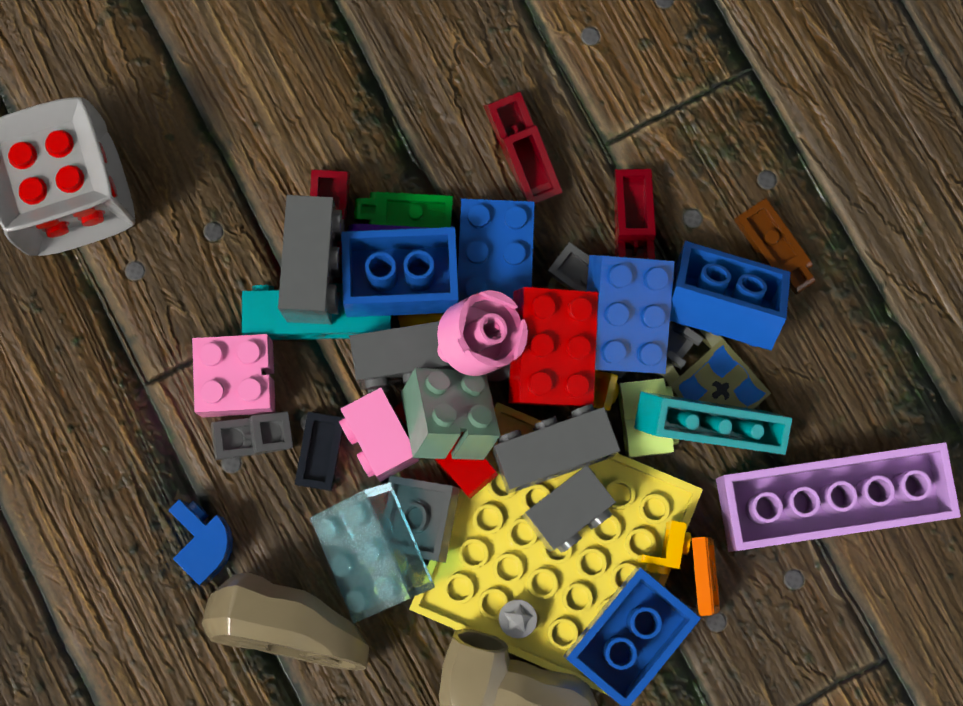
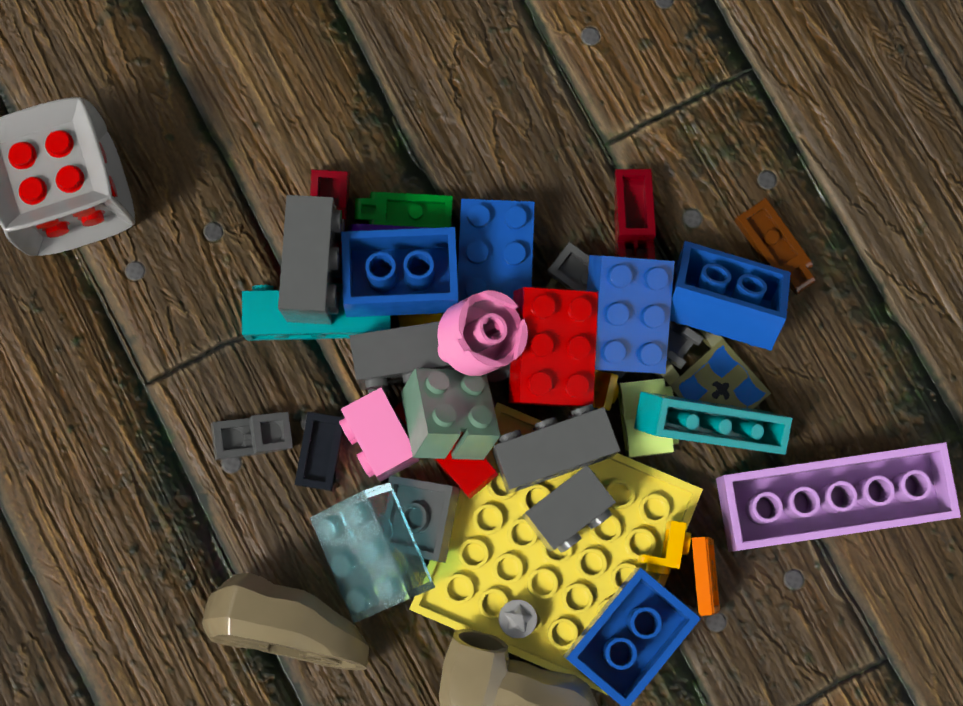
blue brick [168,499,233,586] -> none
bright pink piece [192,334,276,417] -> none
dark red slope [483,91,562,204] -> none

